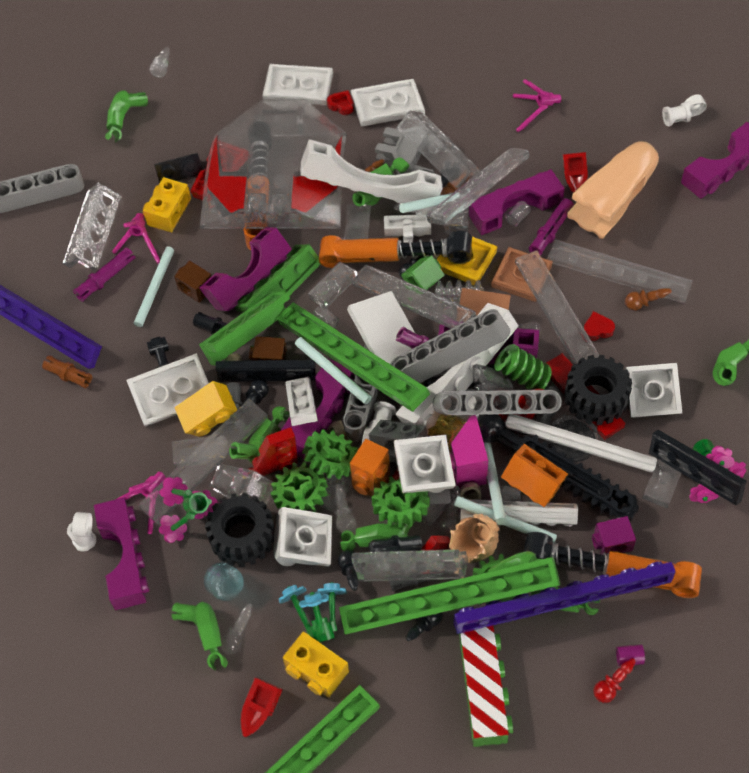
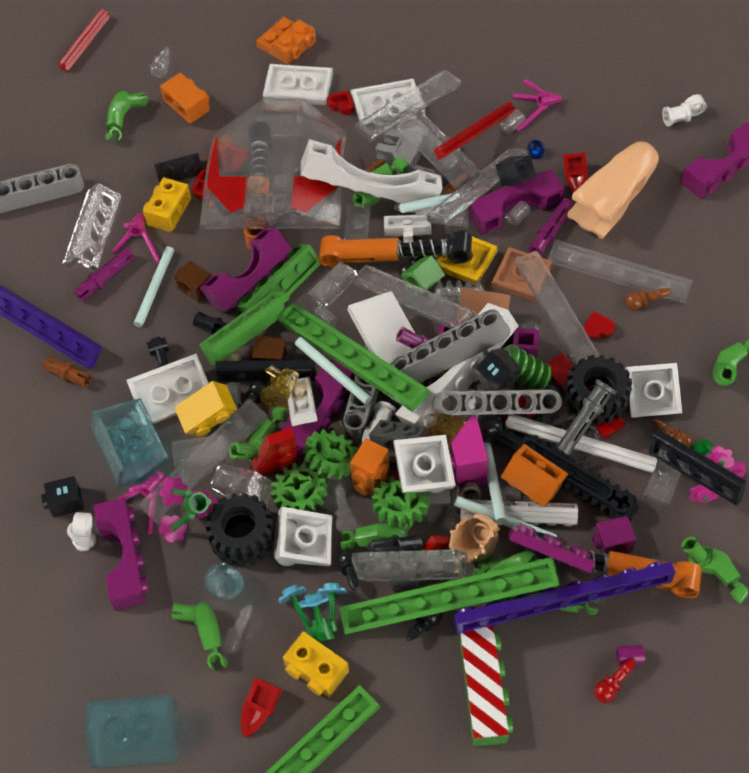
none -> black brick [41,476,84,517]
none -> axle [58,9,110,71]
none -> clear light blue slope [85,695,178,768]
none -> clear light blue slope [91,398,169,489]
none -> orange brick [160,72,210,124]
none -> orange plate [256,16,316,65]
none -> clear yellow piece [260,365,299,407]
none -> clear tile [355,70,461,142]
none -> red axle [434,102,515,160]
none -> black brick [476,347,522,390]
none -> black brick [495,154,536,186]
none -> clear hinge [501,109,525,134]
none -> magenta plate [508,523,595,573]
none -> clear blue hinge [526,139,545,160]
none -> dark grey pin [556,379,617,455]
none -> dark orange bar [652,419,694,449]
none -> bright green arm [682,537,748,604]

